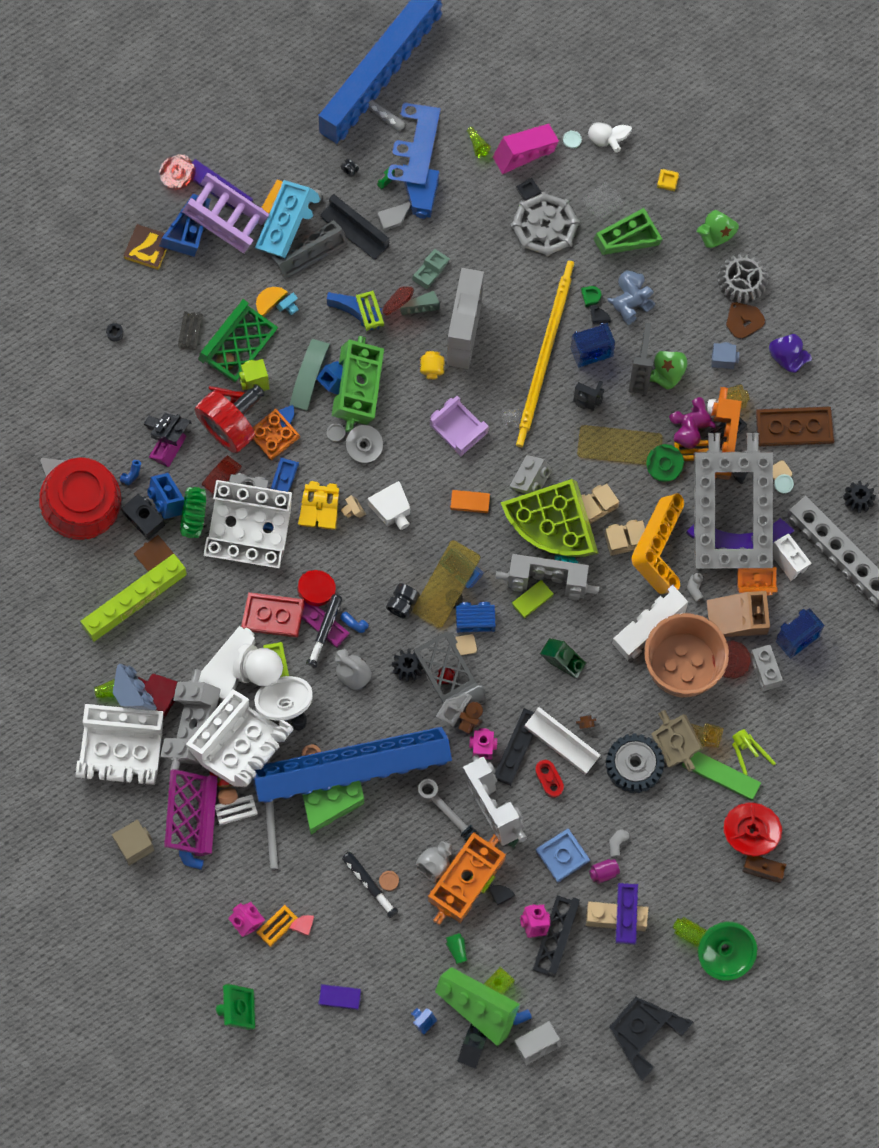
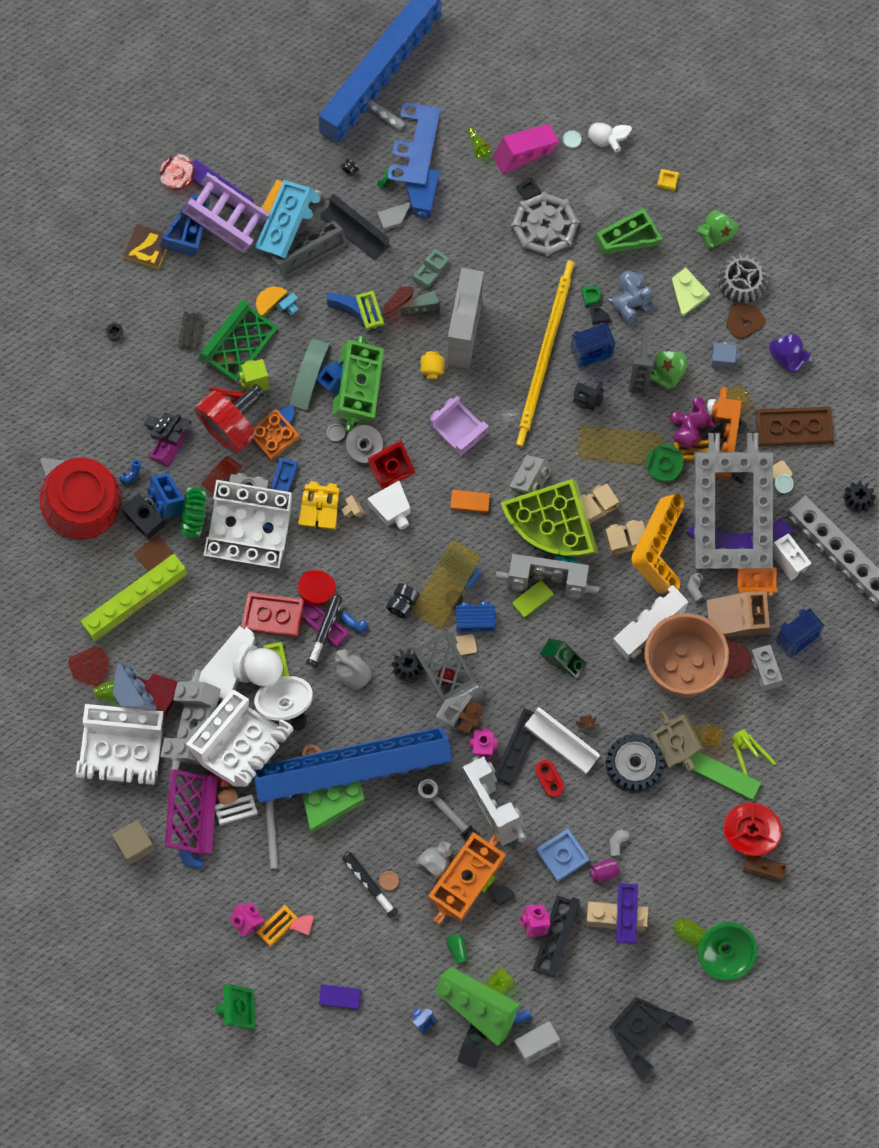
none -> clear red piece [68,646,109,686]
none -> red slope [368,440,416,490]
none -> yellowish green wing [671,268,710,317]

